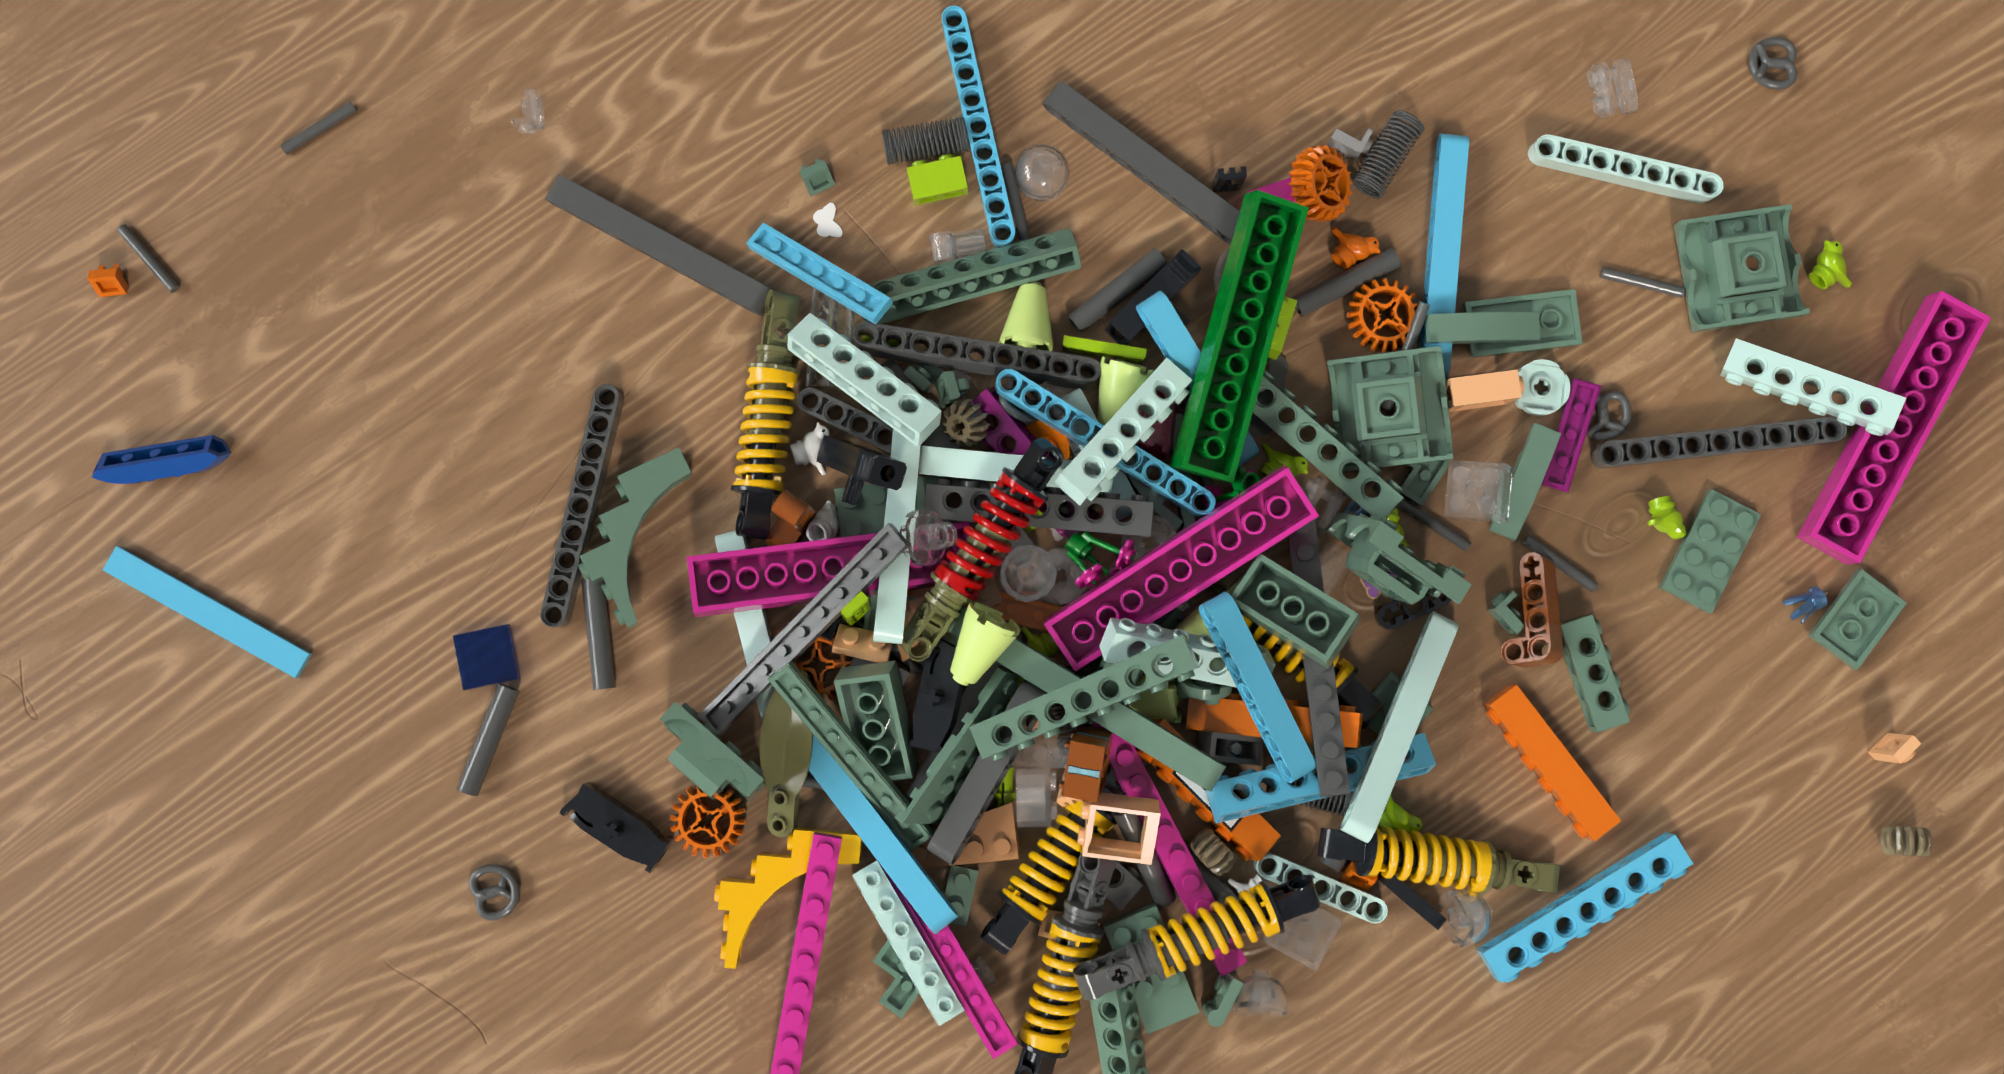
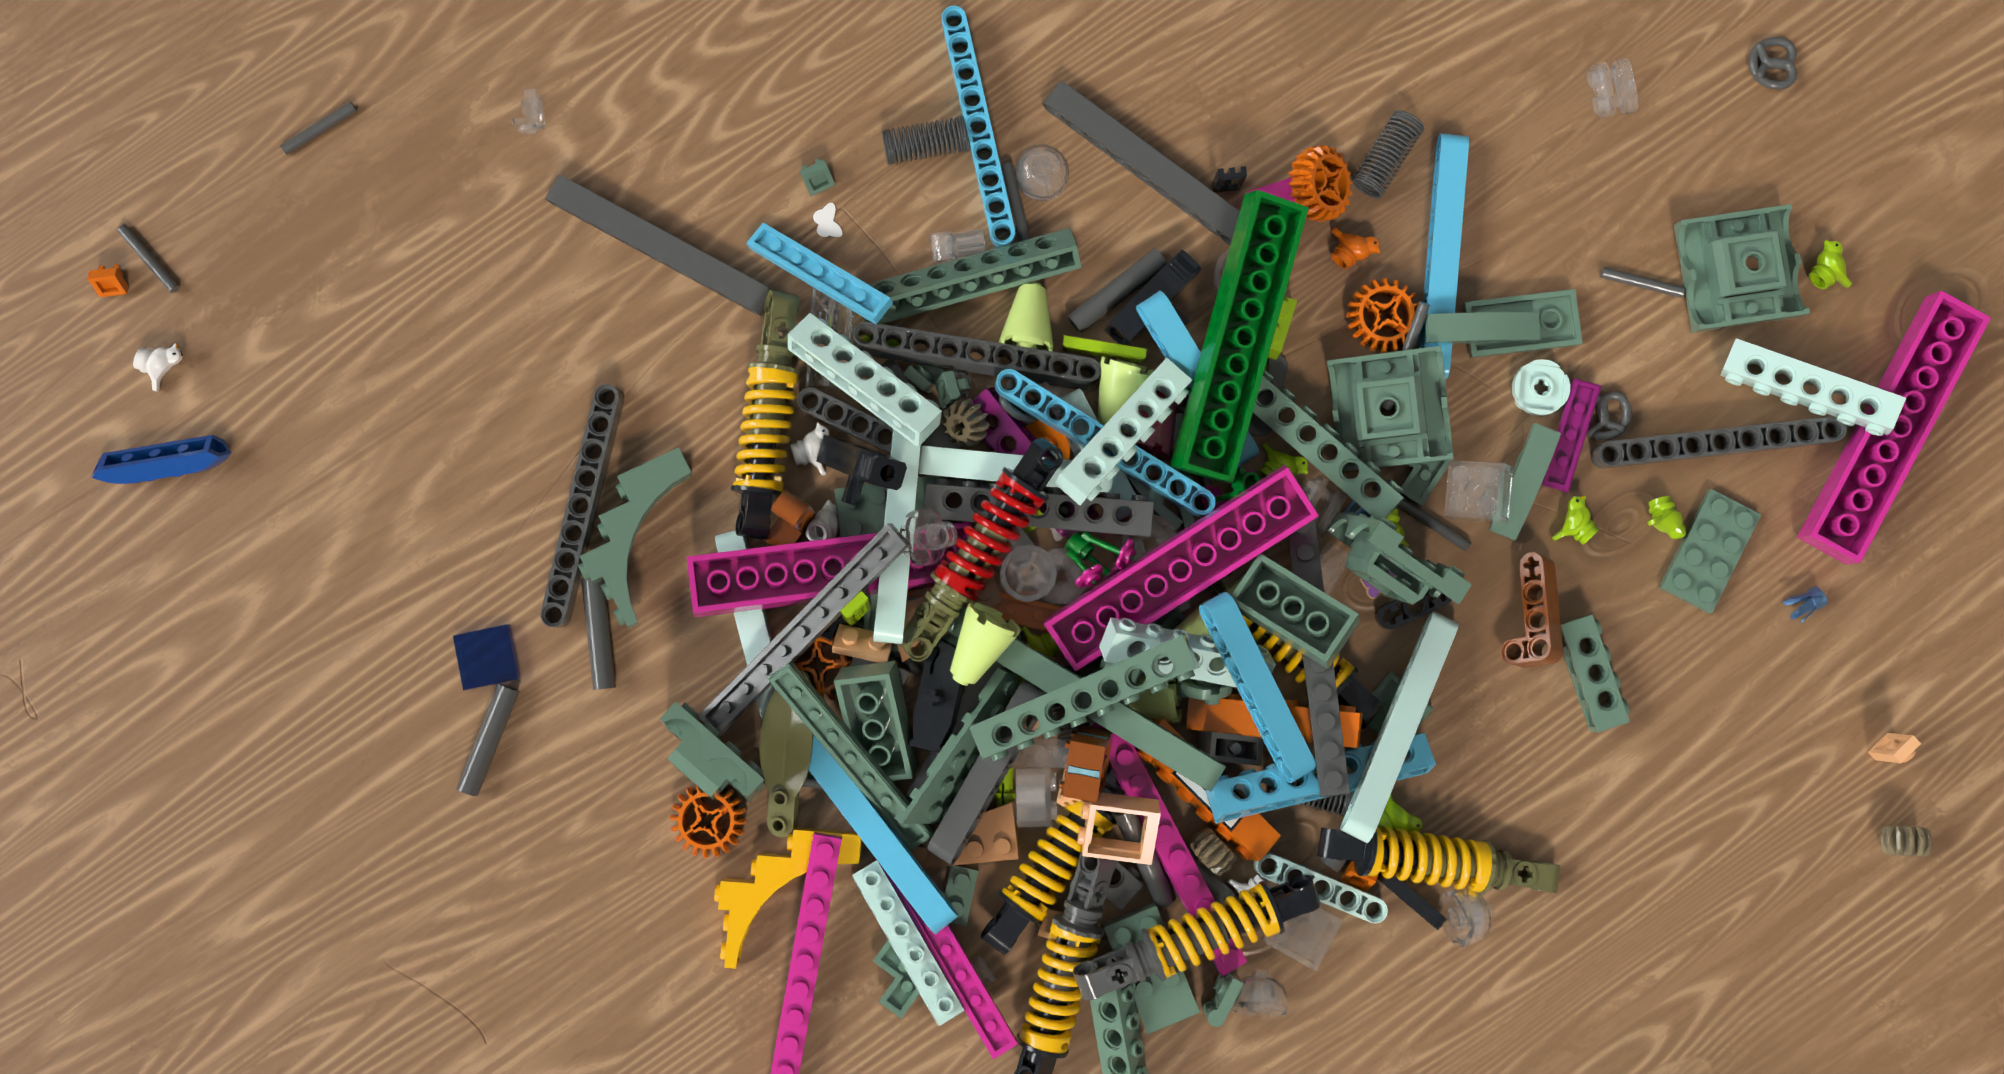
medium azure tile [102,546,312,678] -> none
dark grey piece [468,864,520,921] -> none
black piece [559,782,674,873] -> none
lime brick [906,154,968,206] -> none
dark grey piece [1292,247,1401,317] -> none
light grey bracket [1327,128,1374,160] -> none
light nougat window [1446,369,1524,412] -> none
medium azure brick [1476,832,1693,983] -> none
orange brick [1483,684,1621,842] -> none
sand green bracket [1487,590,1525,635] -> none
dark grey bar [1523,535,1598,592] -> none
light aqua beam [1528,134,1723,204] -> none
sand green plate [1808,569,1907,670] -> none
none -> white animal [133,343,184,392]
none -> lime animal [1552,496,1599,545]

